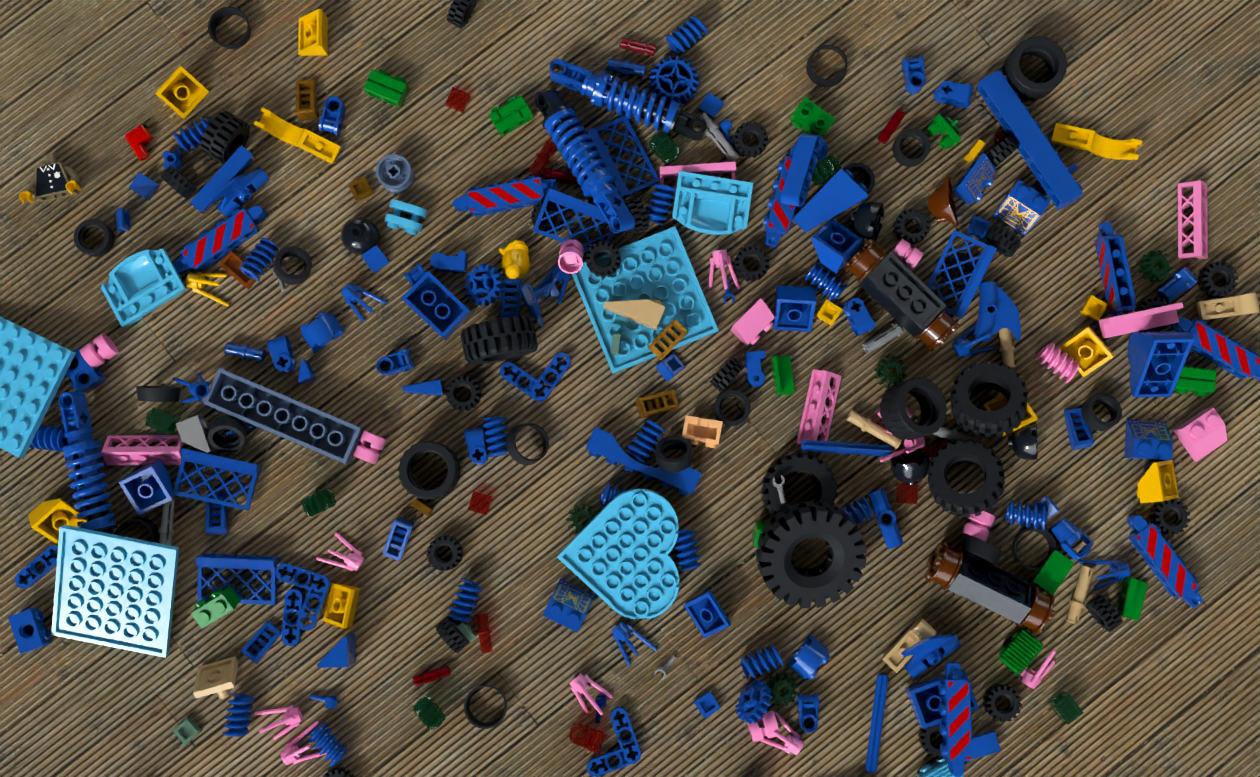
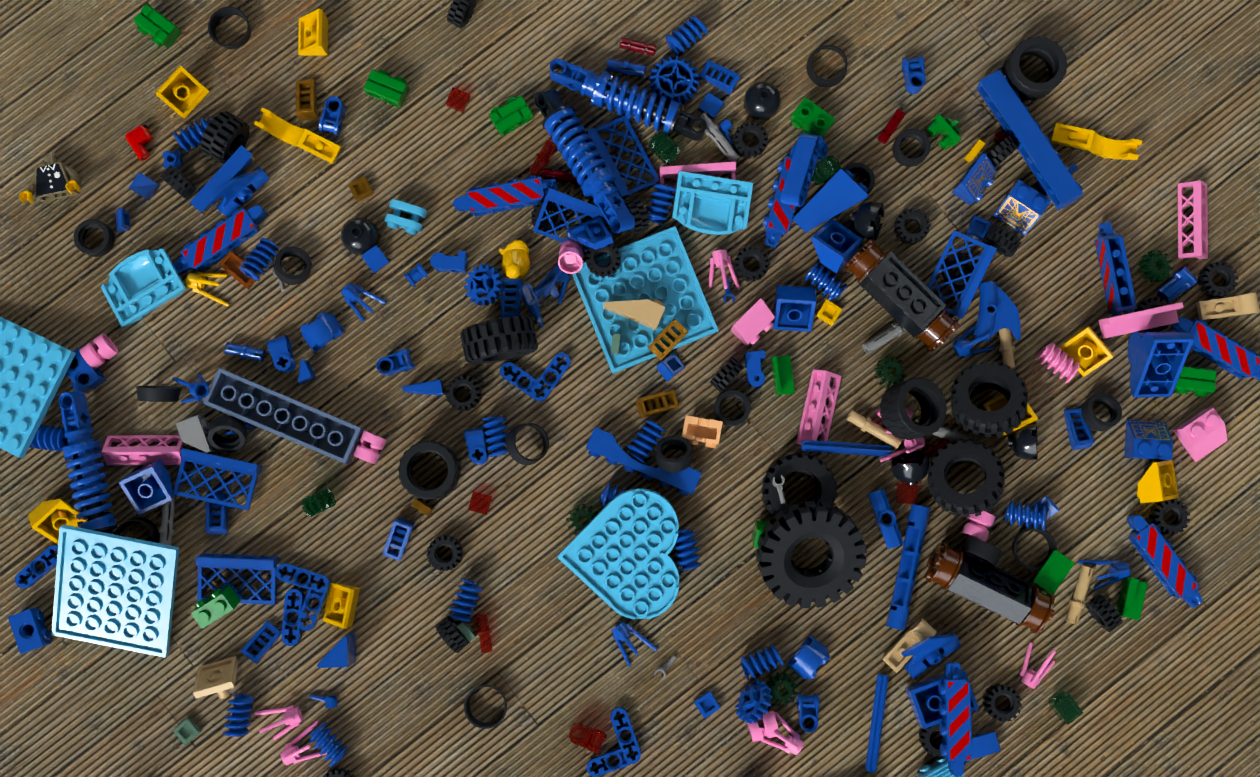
clear green brick [145,407,180,435] -> none
bright pink plant [316,532,365,571] -> none
sand blue wheel [376,154,415,194] -> none
blue brick [401,271,472,341] -> none
dark red axle [412,665,451,686] -> none
clear green gear [413,695,446,730] -> none
blue slope [542,579,595,633] -> none
bright pink plant [569,673,613,715] -> none
clear blue hand [595,695,607,724] -> none
blue slope [684,589,731,638] -> none
blue piece [840,497,873,525] -> none
blue piece [844,298,875,336] -> none
bright pink wheel [891,238,924,271] -> none
reddish brown hat [928,177,959,226] -> none
blue piece [934,81,973,108] -> none
green brick [999,629,1044,676] -> none
blue piece [1050,517,1094,560] -> none
yellow tile [1080,295,1108,321] -> none
none -> green brick [133,4,182,49]
none -> blue wing [566,217,613,250]
none -> blue slope [699,60,741,95]
none -> black cylinder [743,81,781,120]
none -> blue piece [886,504,931,631]

